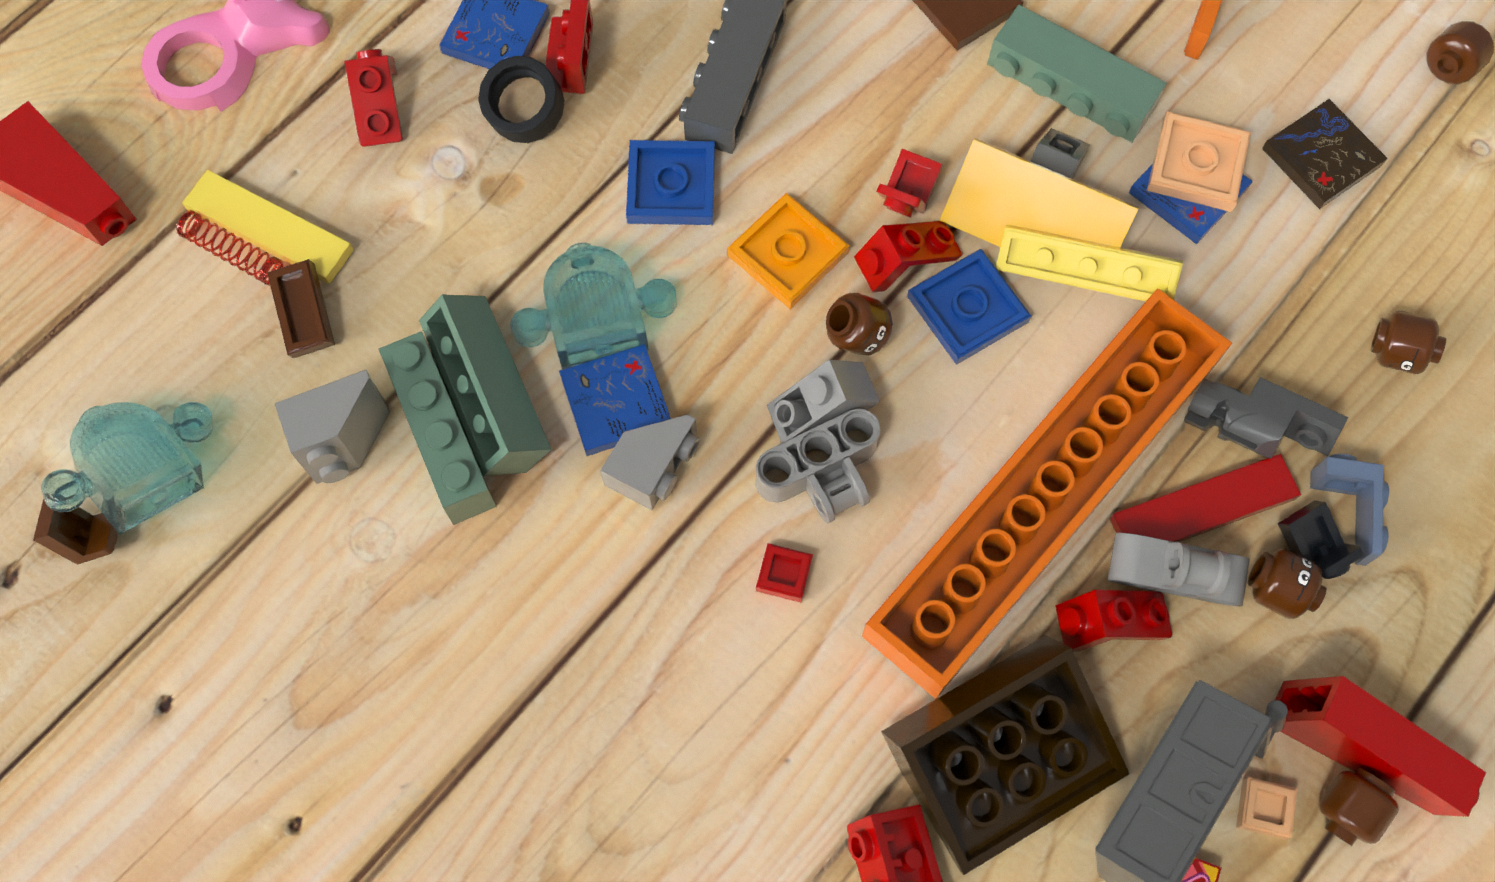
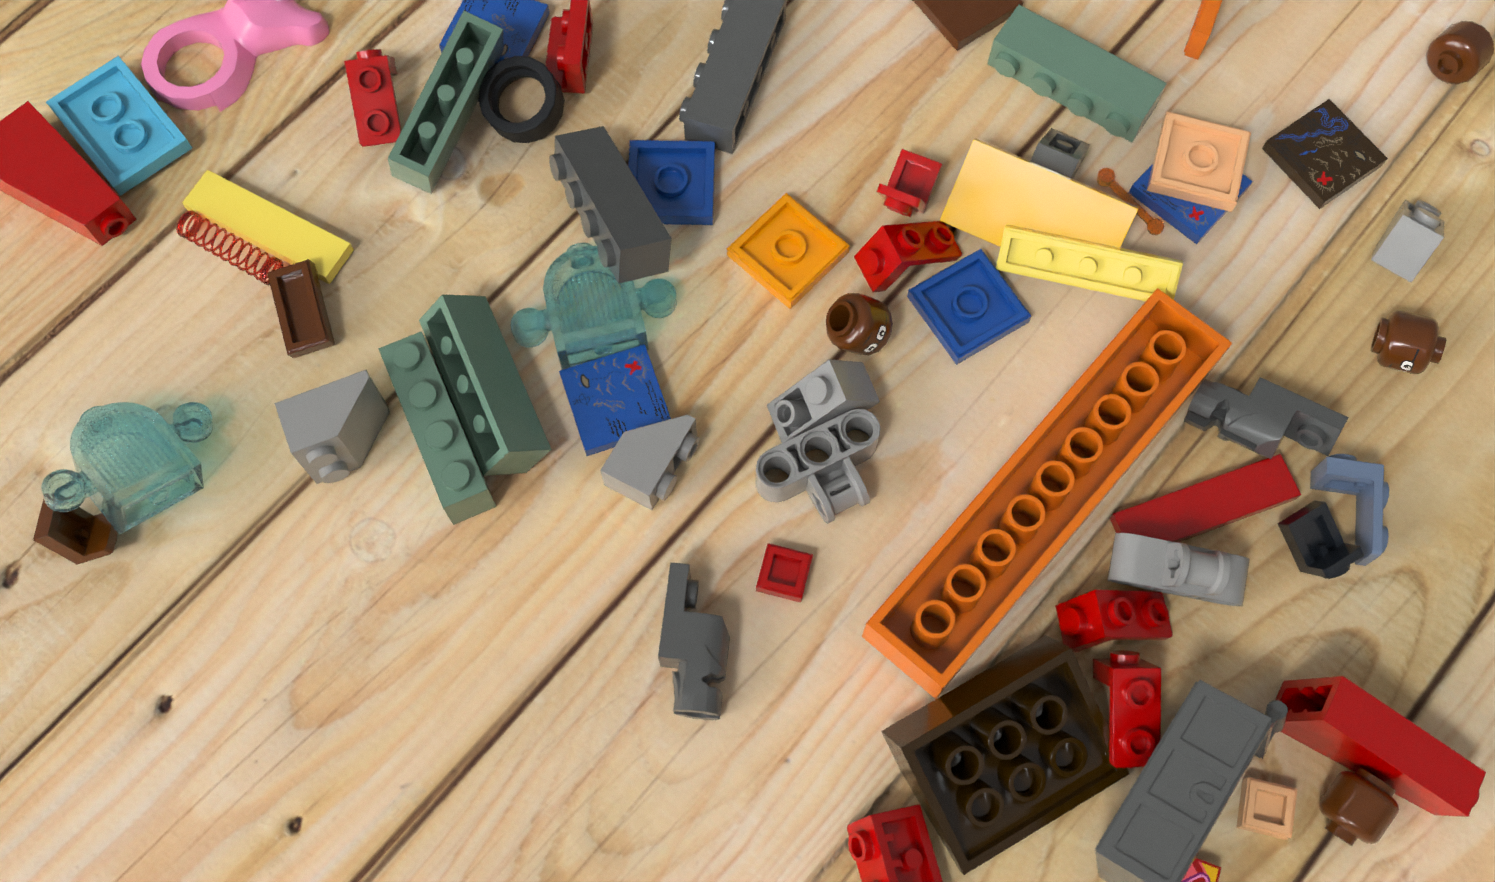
reddish brown head [1248,548,1327,619] -> none
none -> medium azure plate [46,56,192,196]
none -> sand green brick [388,10,504,194]
none -> dark grey brick [549,126,672,284]
none -> dark grey plate [658,562,730,720]
none -> red bracket [1093,650,1161,768]
none -> clear orange hinge [1096,168,1164,235]
none -> light grey slope [1371,200,1444,282]

